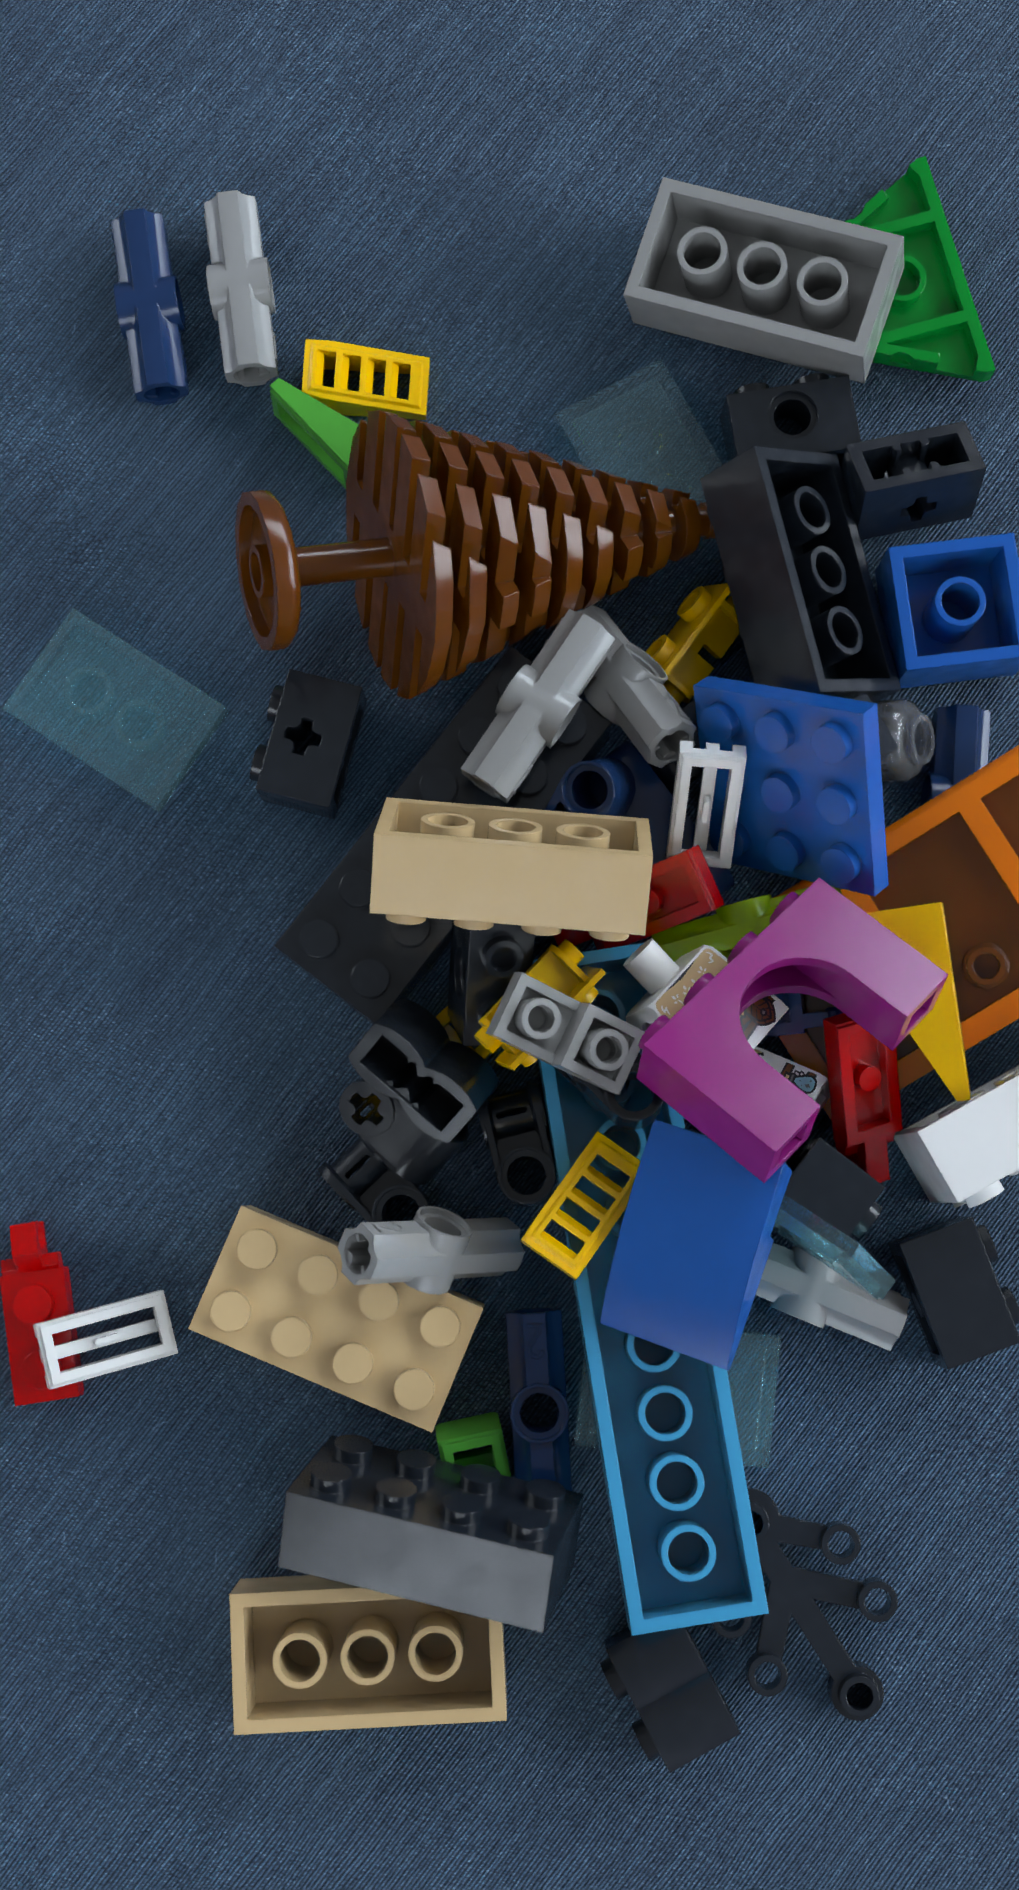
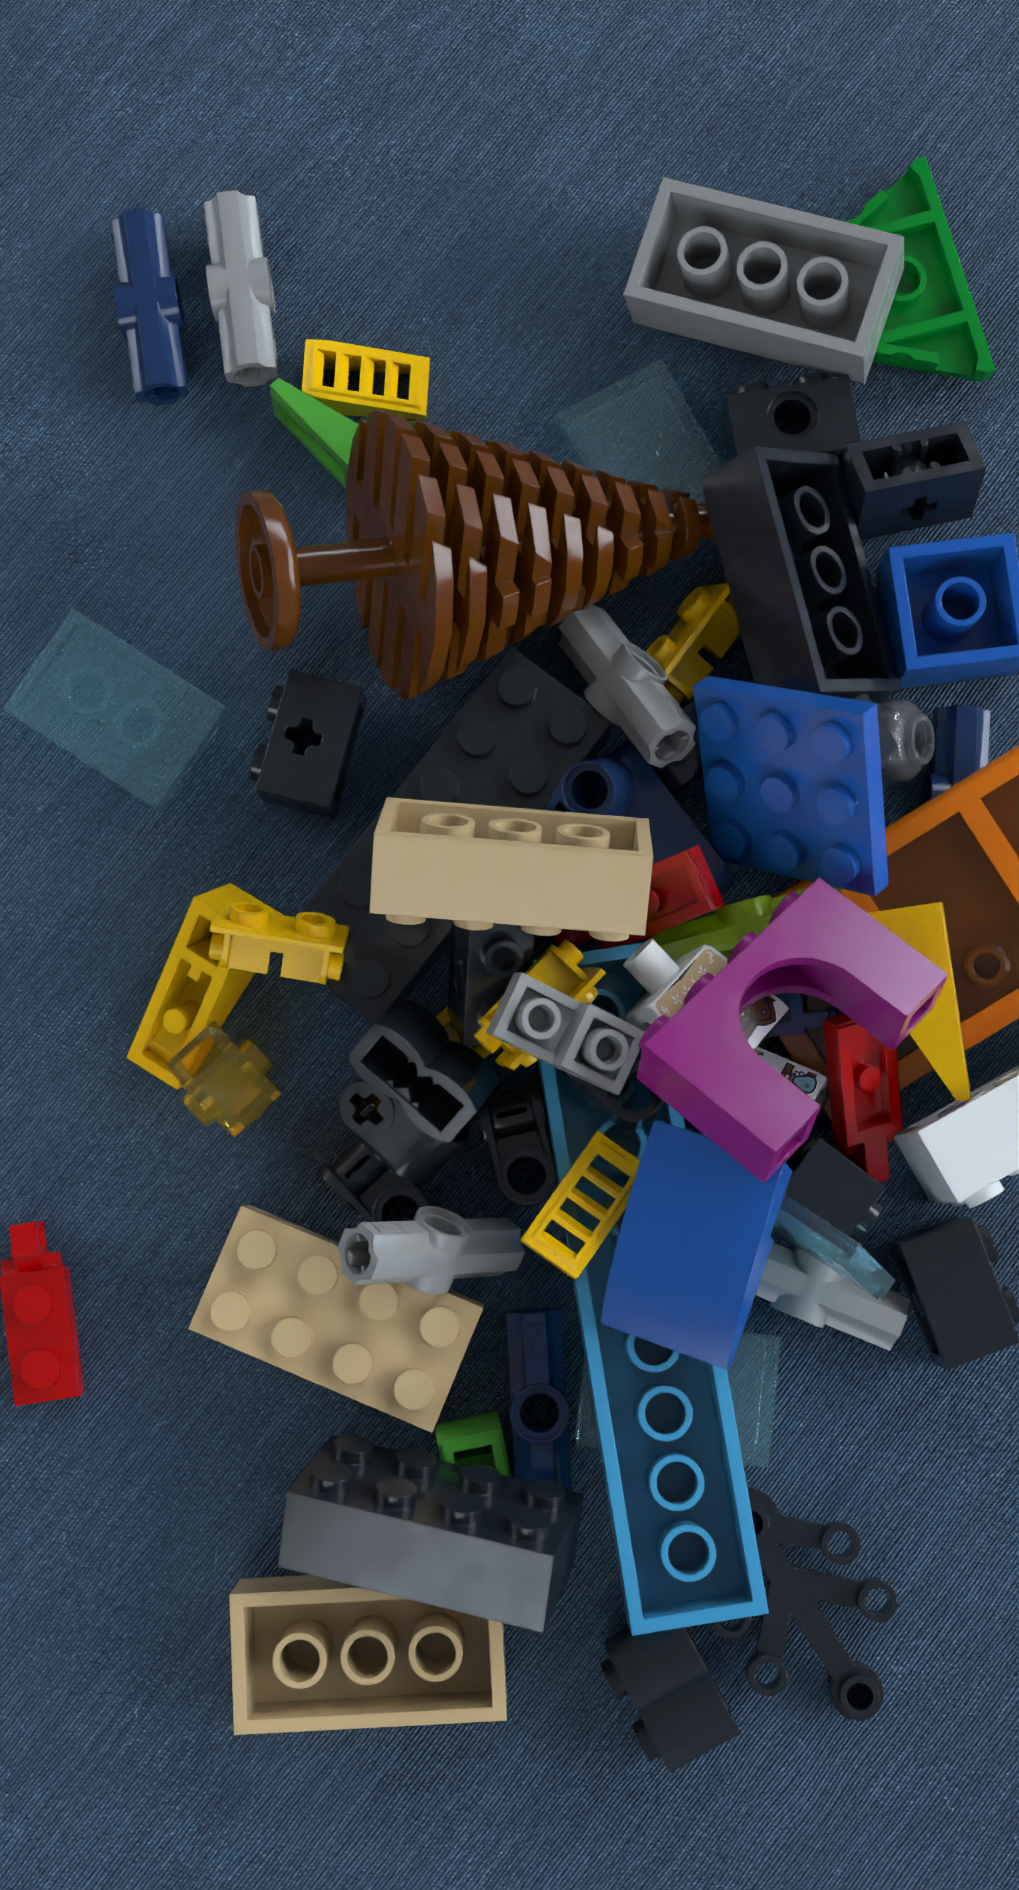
white tile [33,1290,178,1390] -> none
light grey piece [461,609,616,803] -> none
white tile [666,740,747,869] -> none
none -> yellow slope [126,883,282,1090]
none -> clear yellow brick [167,1020,282,1138]
none -> yellow hinge [209,901,350,985]

